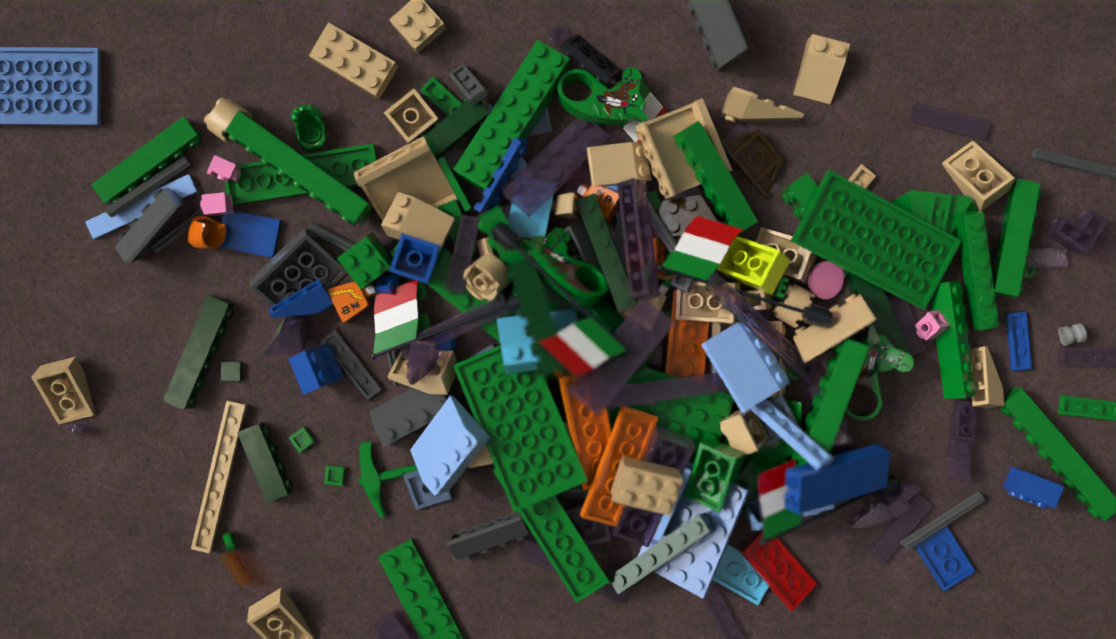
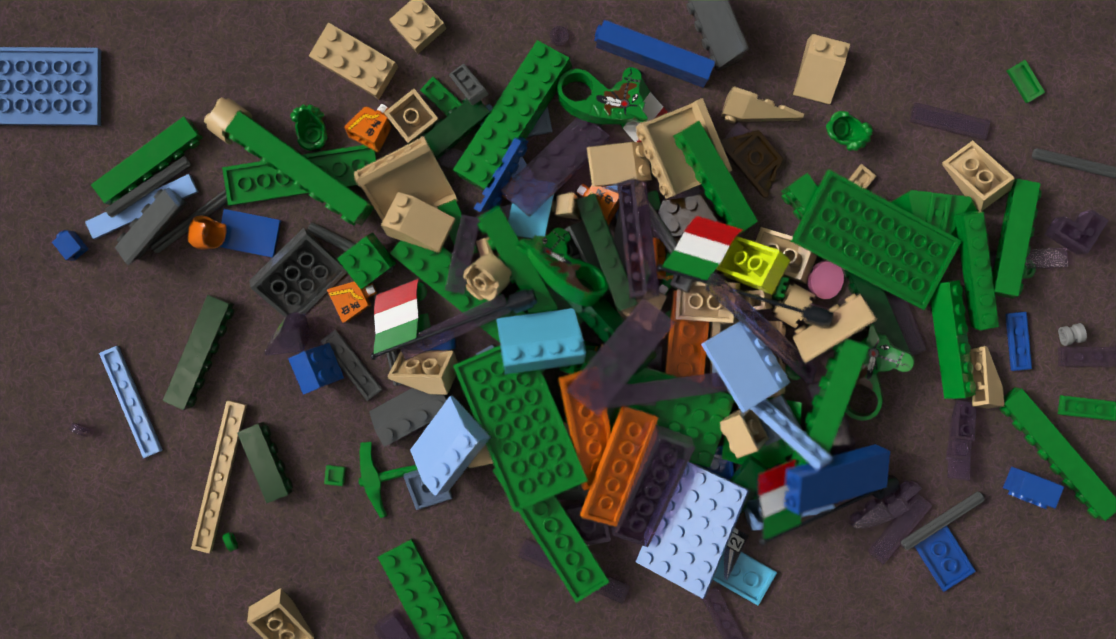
tan slope [31,357,95,425] -> none
bright pink brick [200,193,234,216] -> none
bright pink brick [207,155,242,182] -> none
clear orange tile [219,551,251,589] -> none
dark green tile [221,361,242,381] -> none
blue slope [269,279,333,318] -> none
green tile [289,426,316,453] -> none
blue tile [374,274,401,294] -> none
blue slope [390,233,440,284] -> none
clear purple slope [406,340,440,385] -> none
green tile [437,156,473,211] -> none
dark grey slope [447,511,530,560] -> none
flag [490,222,631,376] -> none
dark green brick [506,257,568,380] -> none
black plate [561,34,622,84] -> none
brick [608,512,717,594] -> none
tan brick [611,456,683,516] -> none
light blue tile [653,465,692,541] -> none
green slope [685,438,745,513] -> none
red tile [740,530,818,611] -> none
bright pink brick [915,310,950,341] -> none
none -> blue brick [52,230,89,261]
none -> light blue tile [99,346,163,458]
none -> orange torso [344,104,391,153]
none -> blue brick [594,20,715,88]
none -> sticker [724,527,749,580]
none -> green hair [826,111,873,151]
none -> green tile [1007,60,1045,103]

